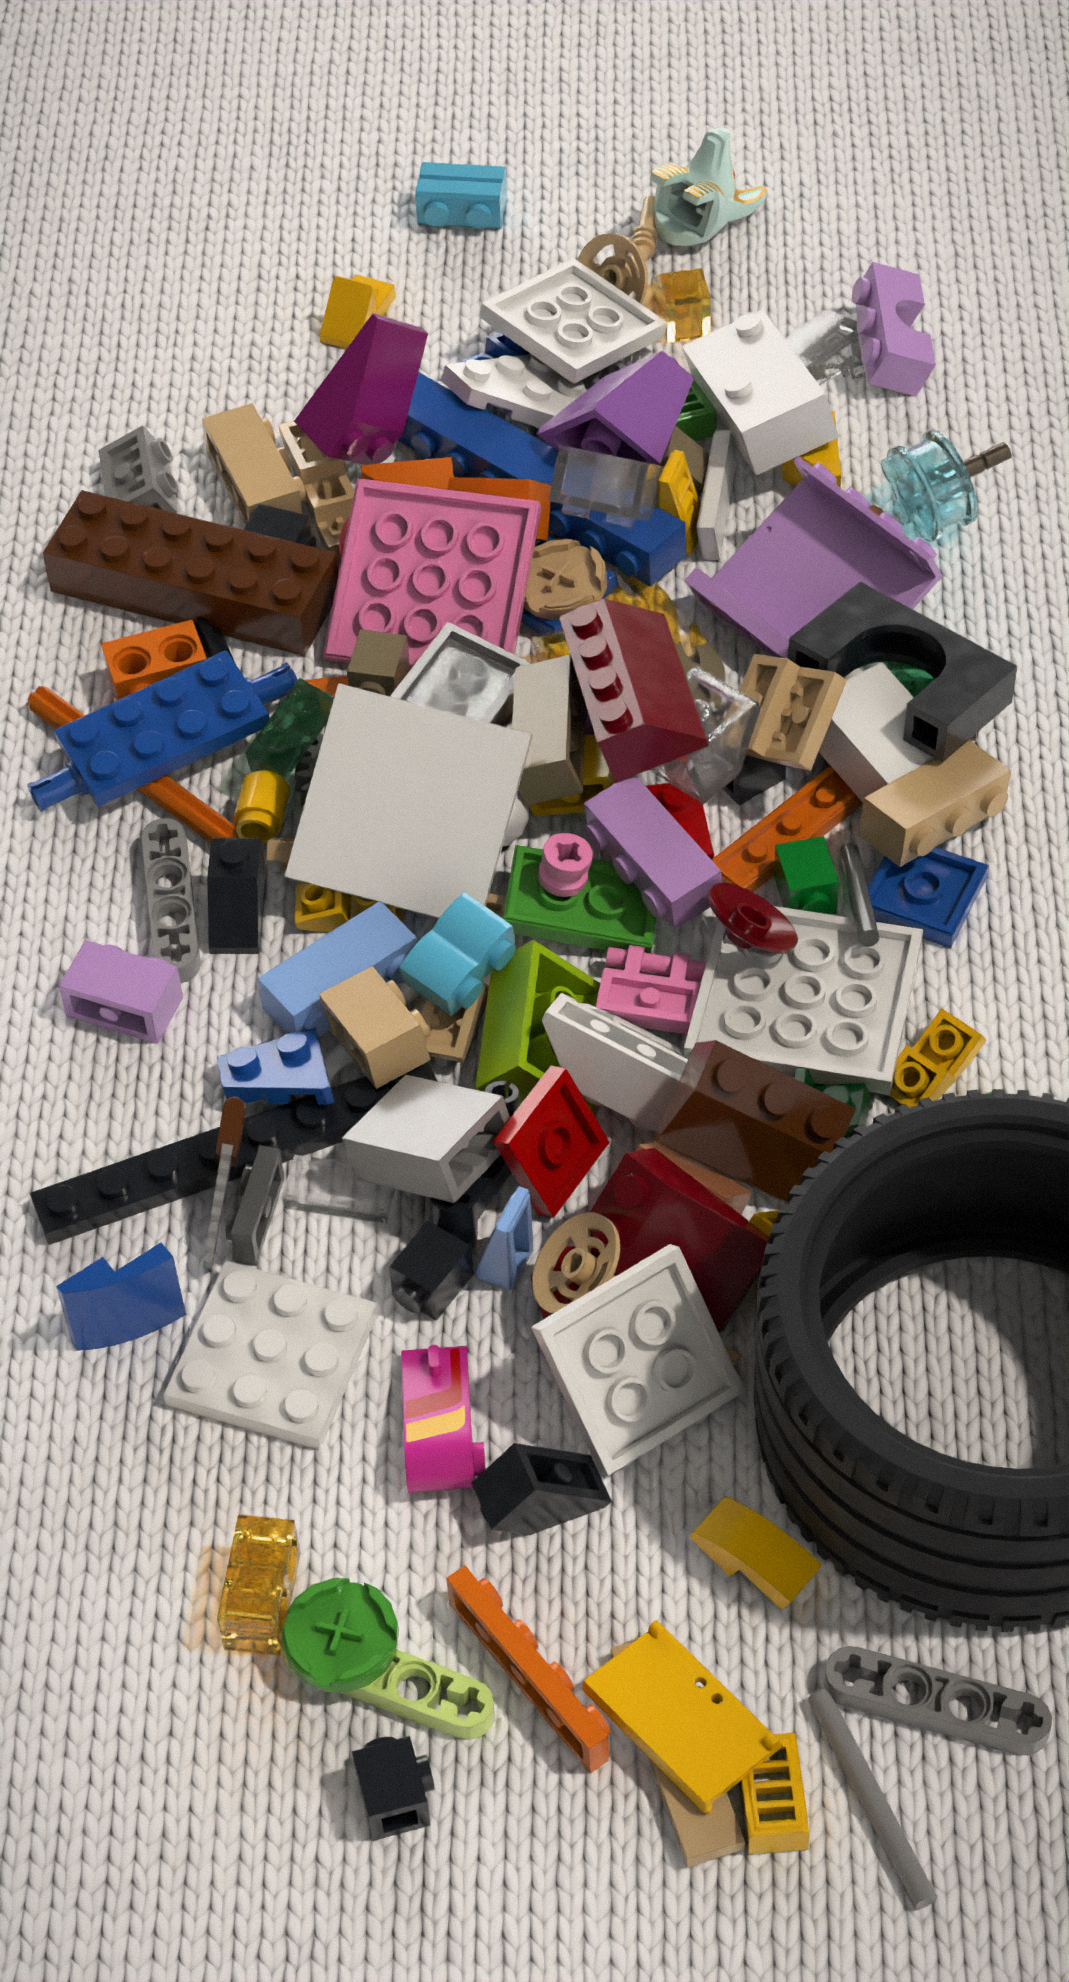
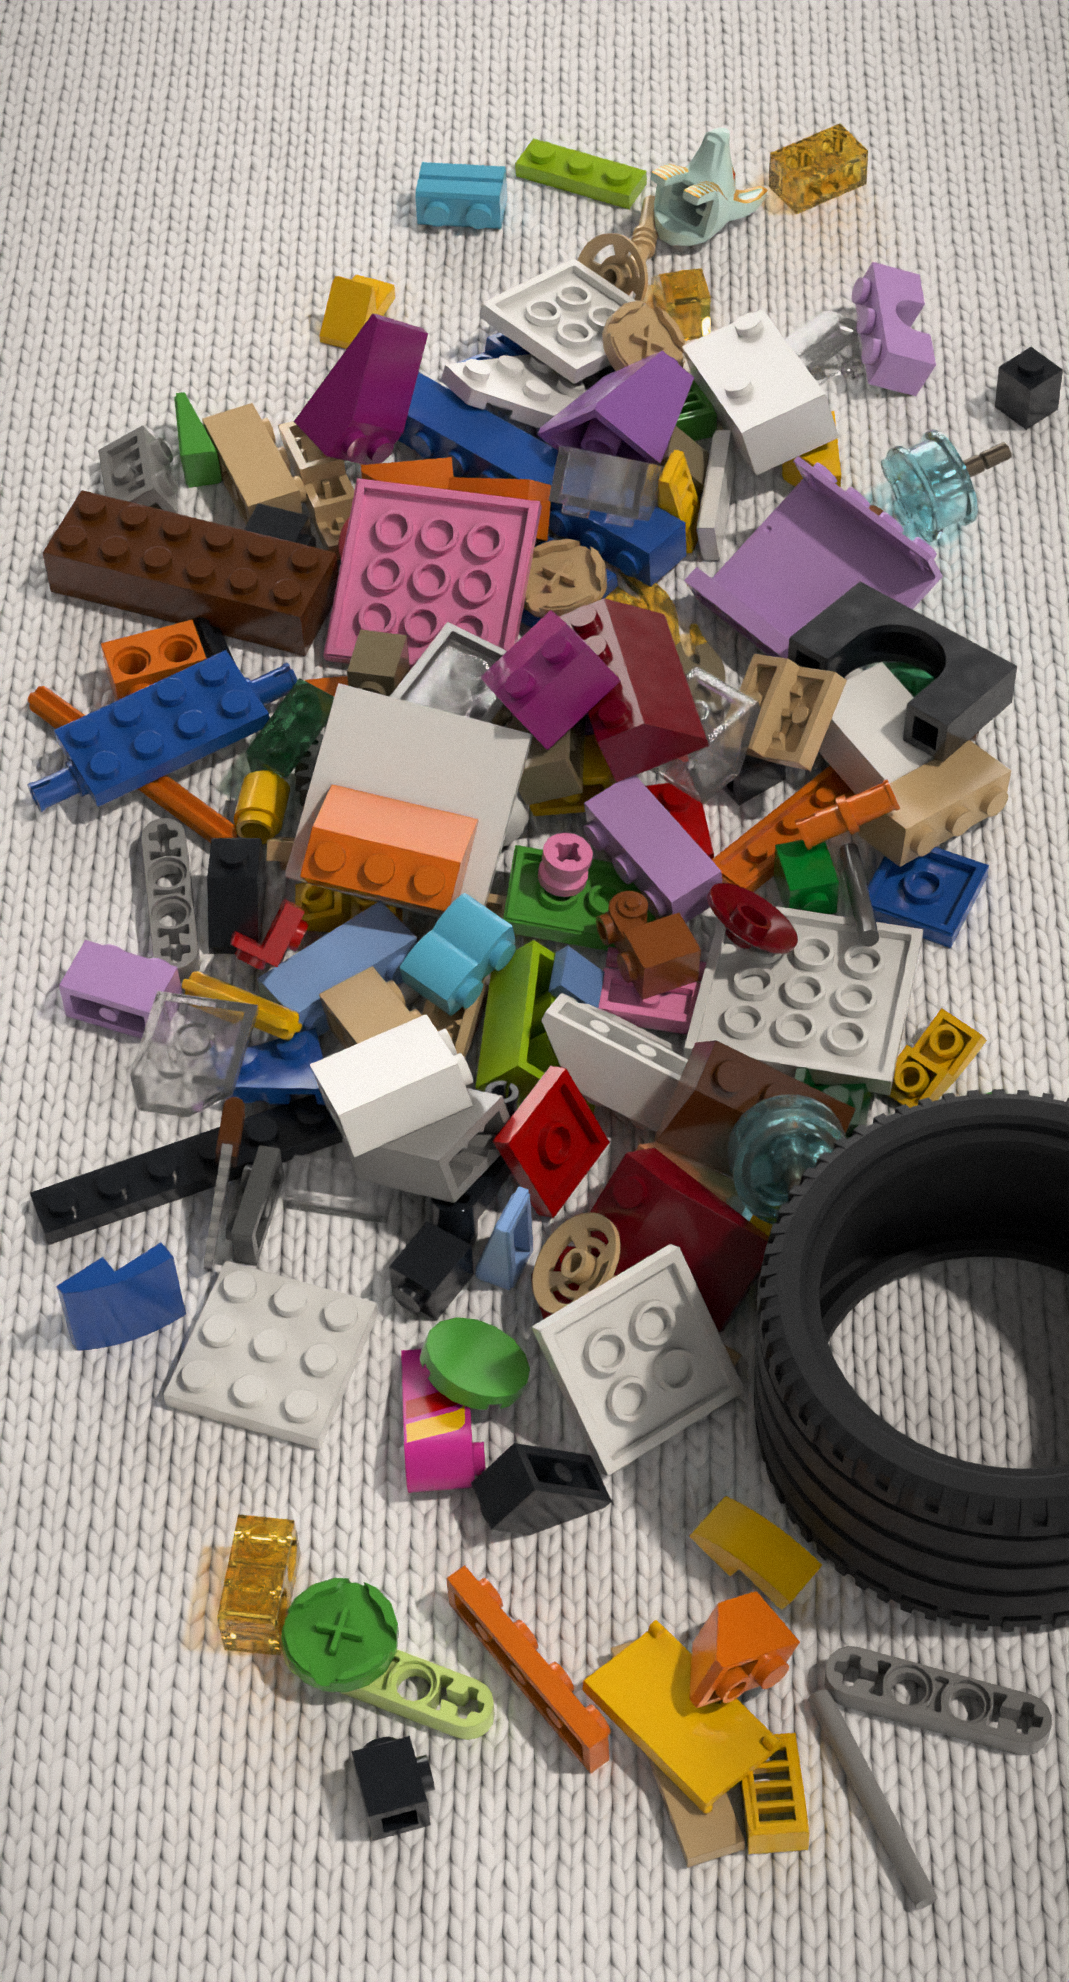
none -> clear slope [130,991,259,1117]
none -> bright green slope [174,392,222,488]
none -> yellow axle [181,971,302,1040]
none -> red bracket [230,899,309,971]
none -> orange slope [300,784,479,915]
none -> white brick [310,1014,474,1158]
none -> bright green tile [420,1317,530,1410]
none -> magenta slope [480,610,621,750]
none -> lime plate [515,138,647,209]
none -> medium blue tile [548,946,605,1008]
none -> dark orange brick [596,891,701,1000]
none -> tan tile [602,301,685,371]
none -> orange slope [689,1591,800,1708]
none -> clear light blue wheel [727,1094,846,1224]
none -> clear yellow brick [769,123,868,215]
none -> orange pin [795,779,900,850]
none -> black brick [995,347,1063,430]

